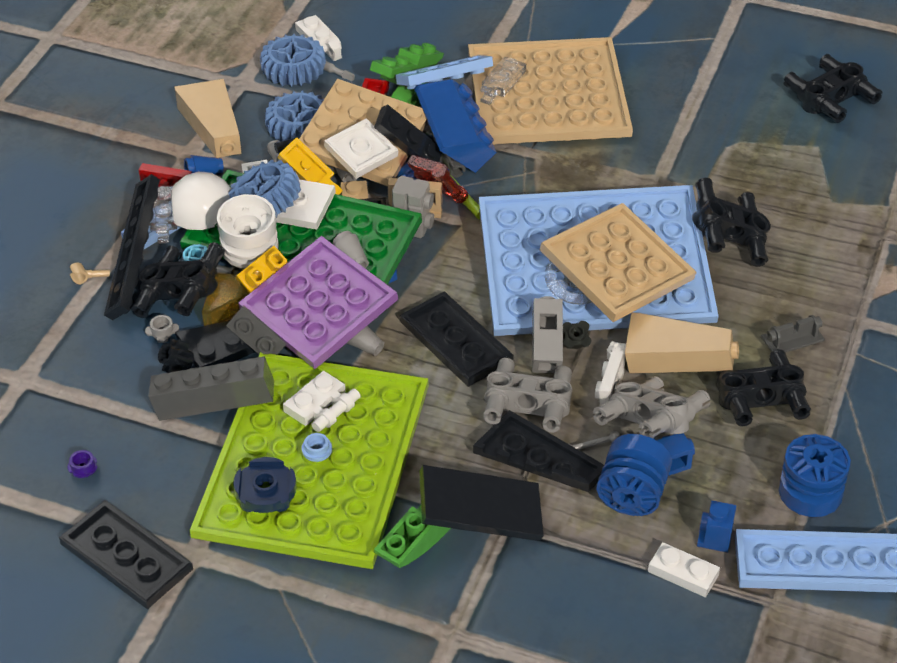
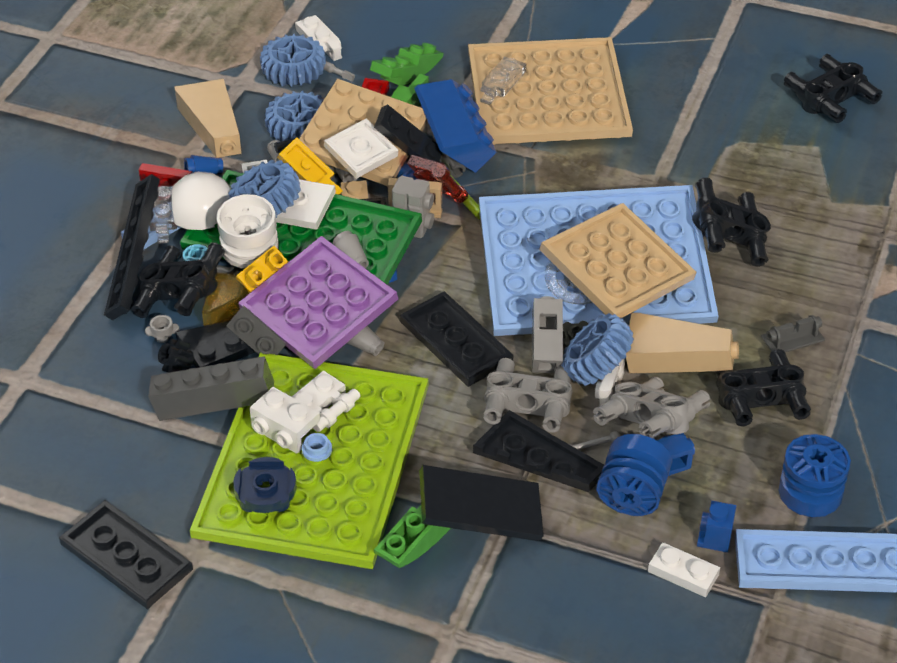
dark purple plate [67,450,97,478] -> none
tan hand [70,262,110,284] -> none
light blue plate [396,55,493,89] -> none
none -> white bracket [250,387,320,453]
none -> medium blue gear [561,313,634,386]

